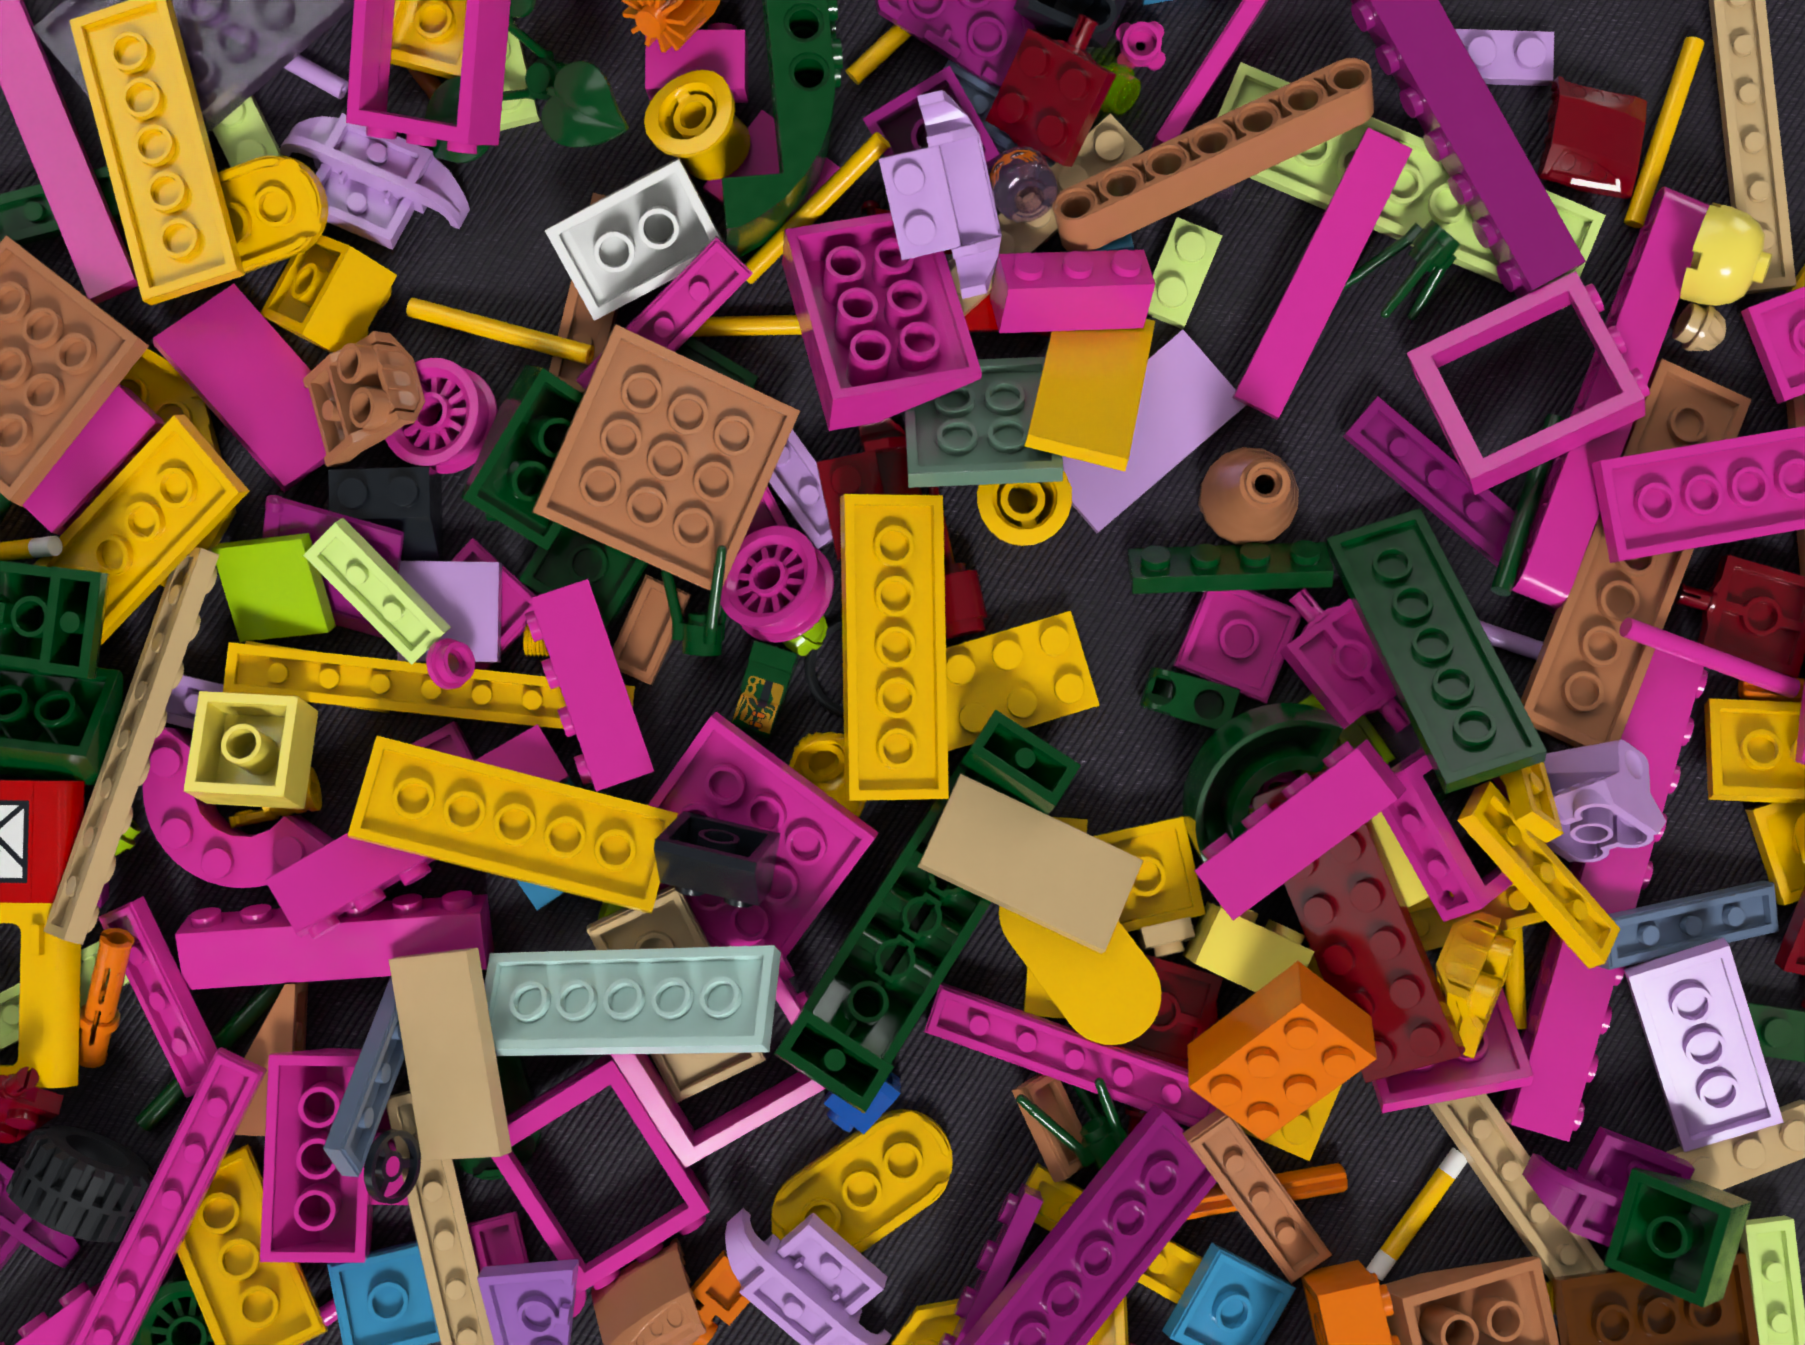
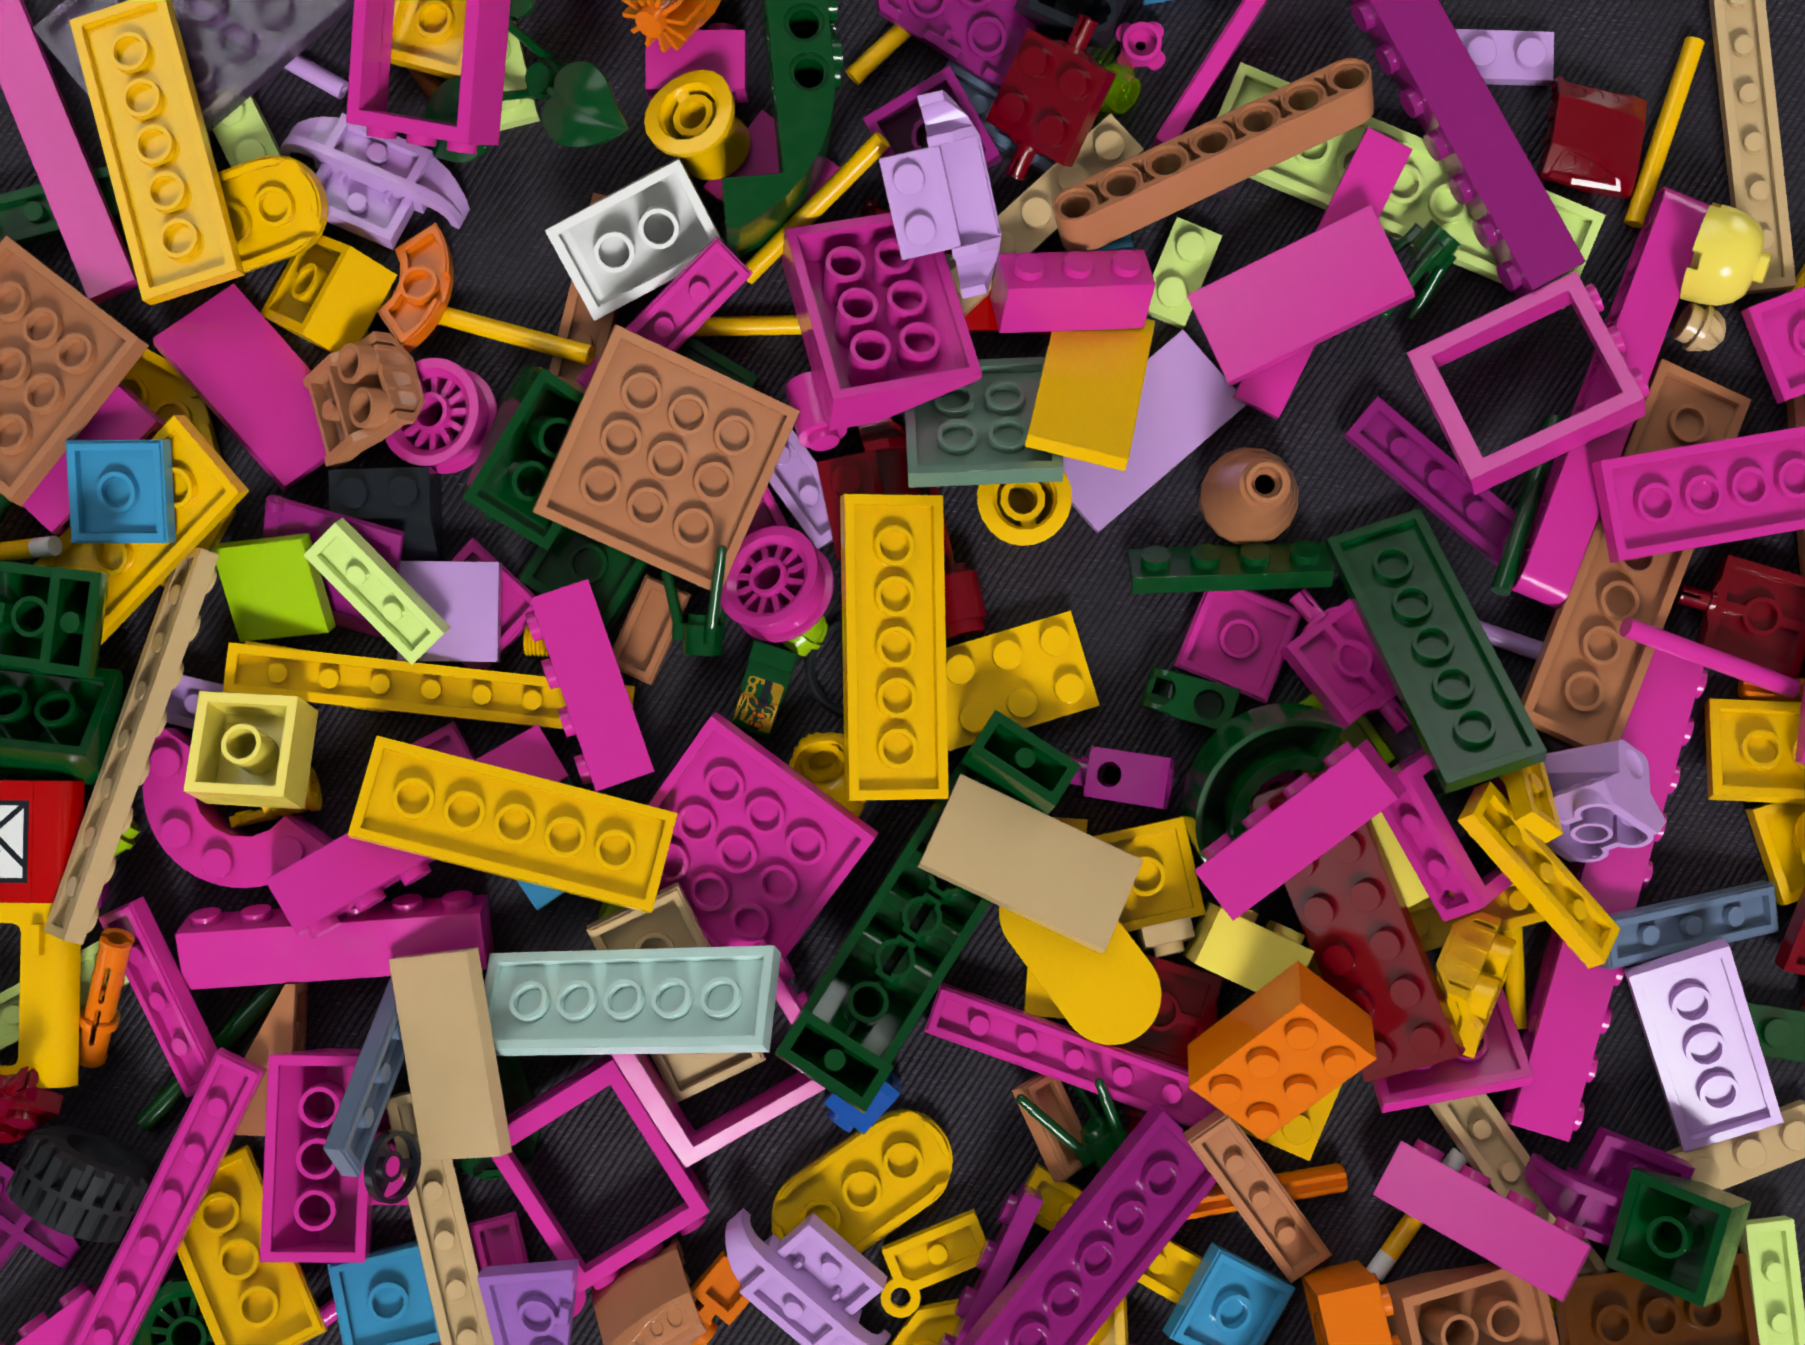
dark pink plate [426,638,475,689] -> none
black slope [654,811,781,908] -> none
clear purple head [988,147,1058,222] -> none
none -> dark azure tile [66,439,176,543]
none -> orange tile [377,222,454,353]
none -> dark pink brick [785,371,847,451]
none -> yellow hinge [880,1209,987,1318]
none -> magenta torso [1062,746,1176,810]
none -> dark pink tile [1187,205,1415,386]
none -> dark pink brick [1373,1138,1592,1302]

